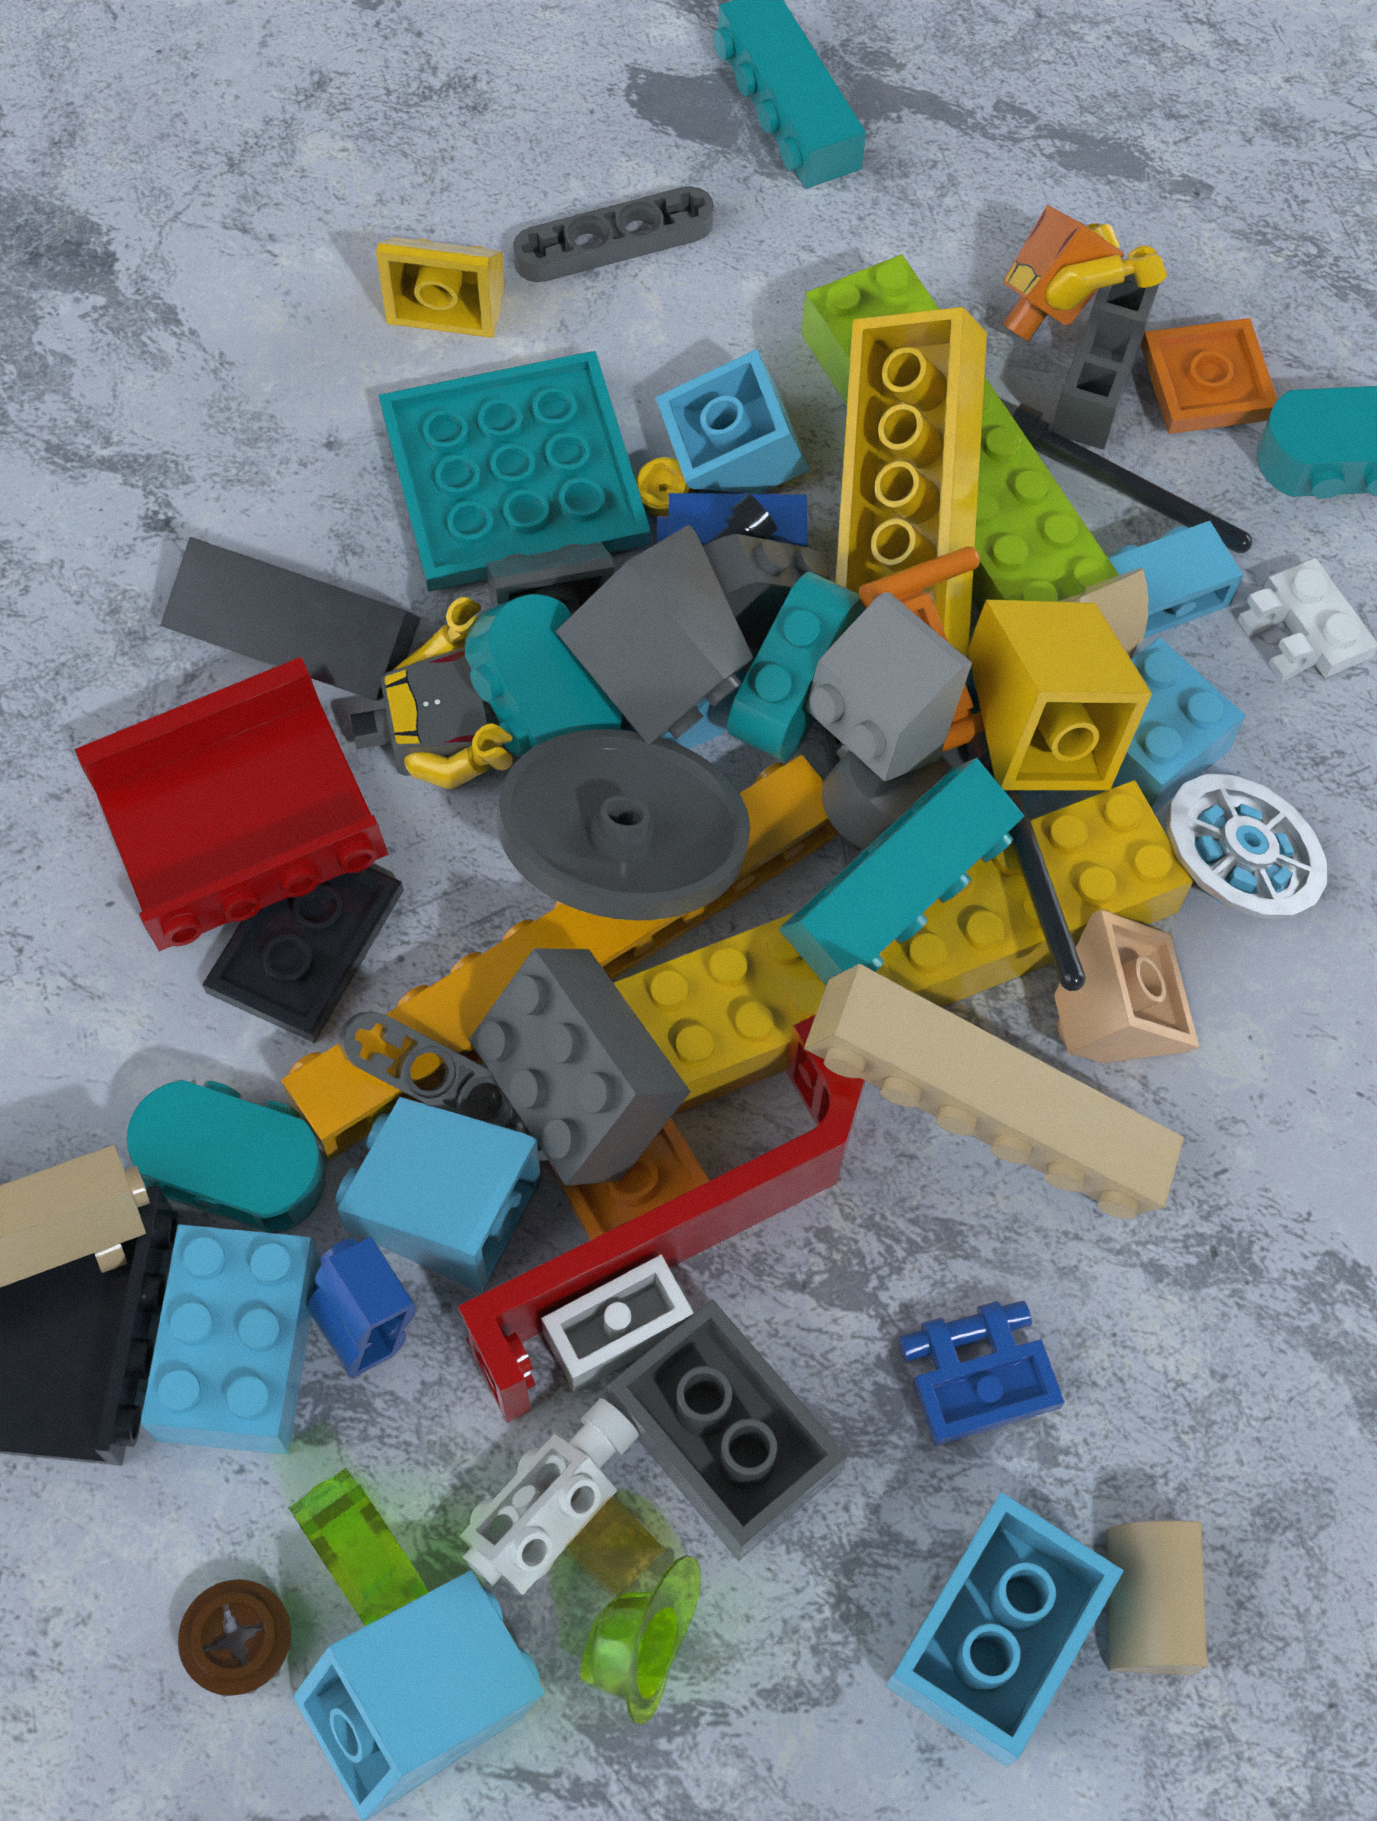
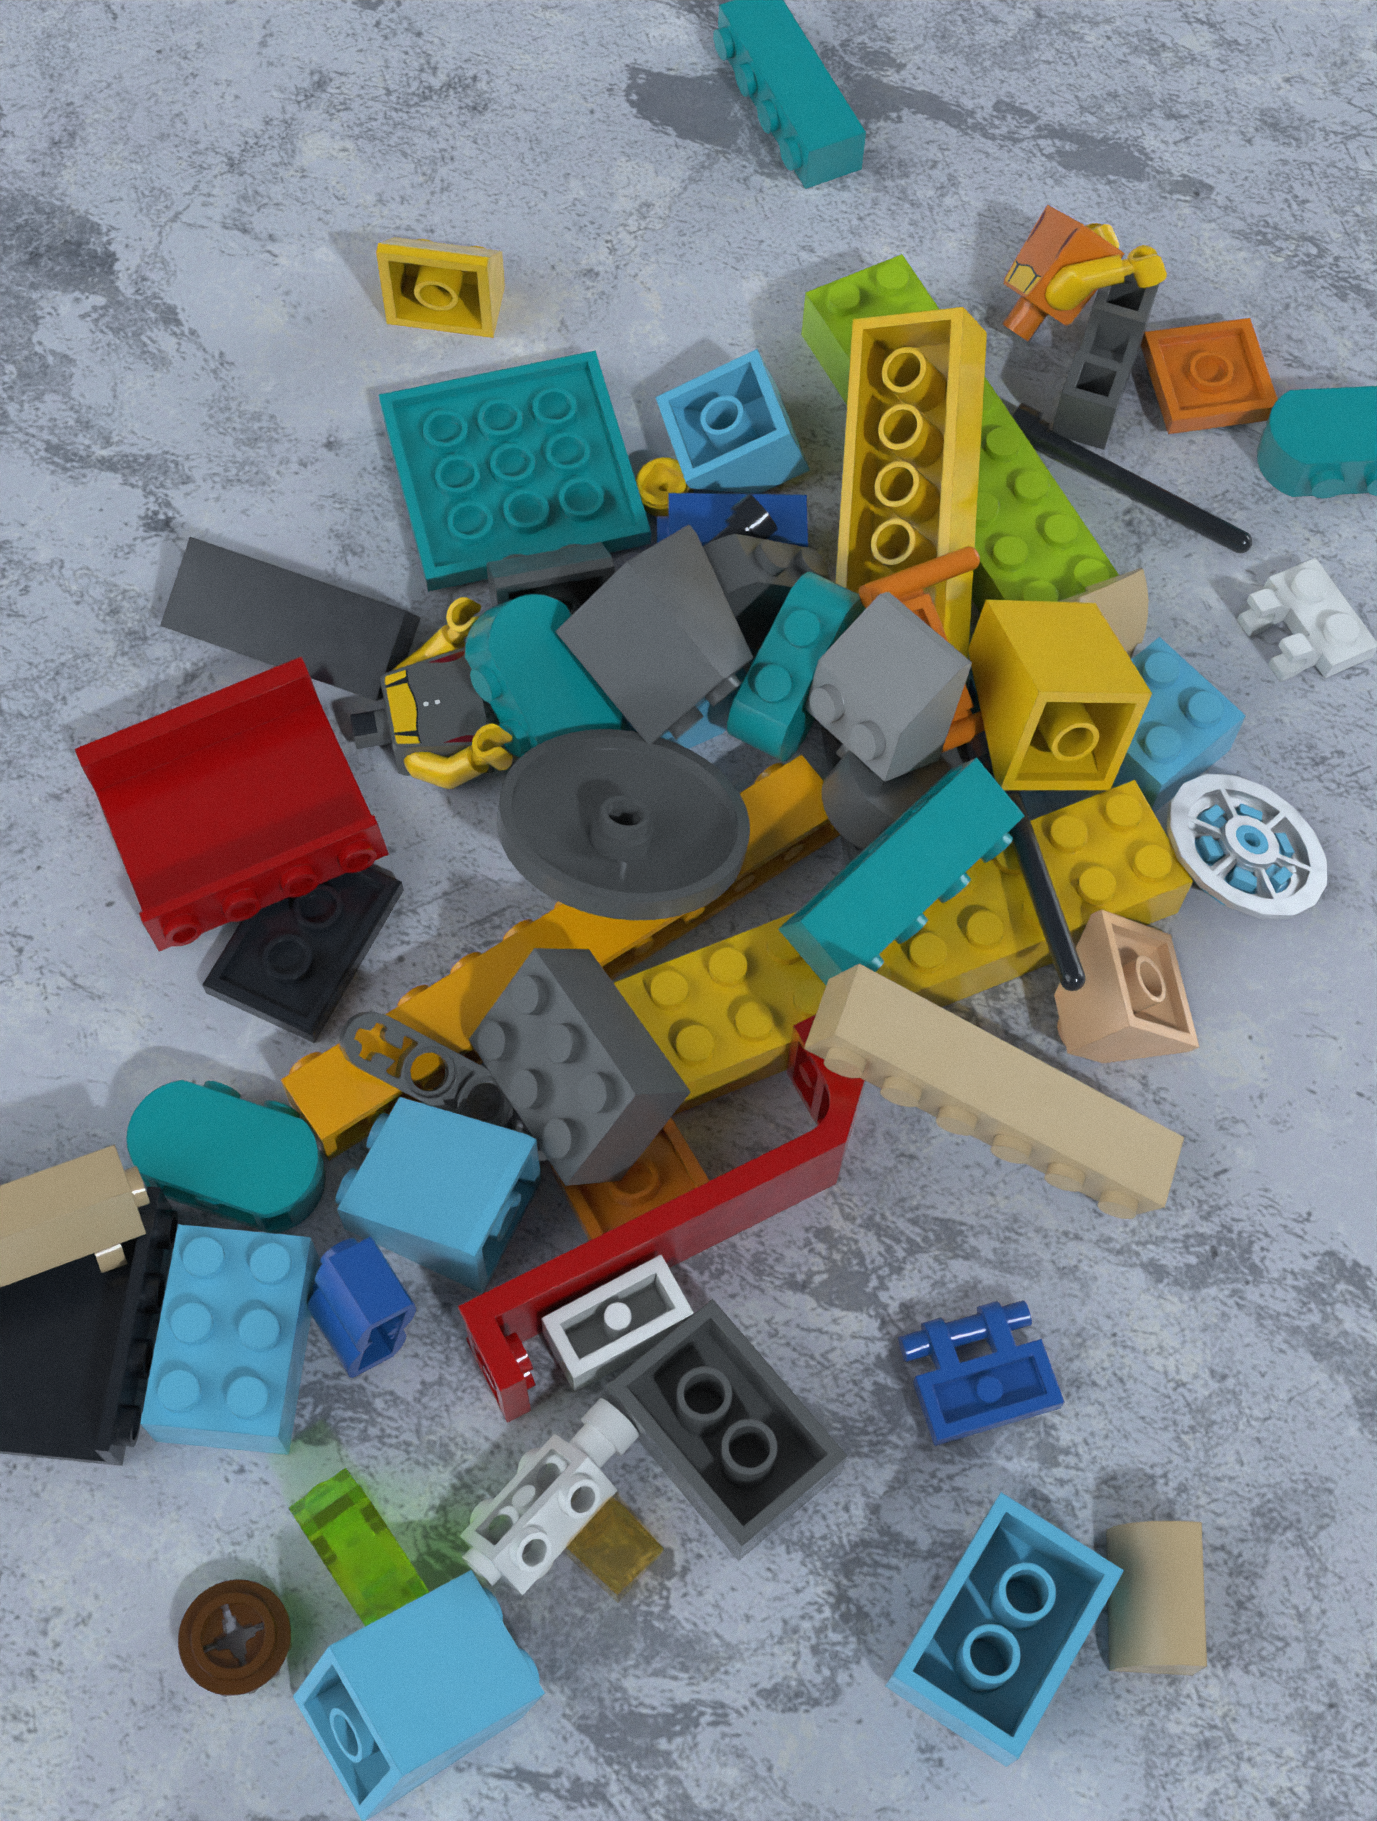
dark grey beam [513,186,714,282] -> none
clear neon green piece [579,1555,701,1725] -> none
medium azure brick [1108,521,1243,639] -> none

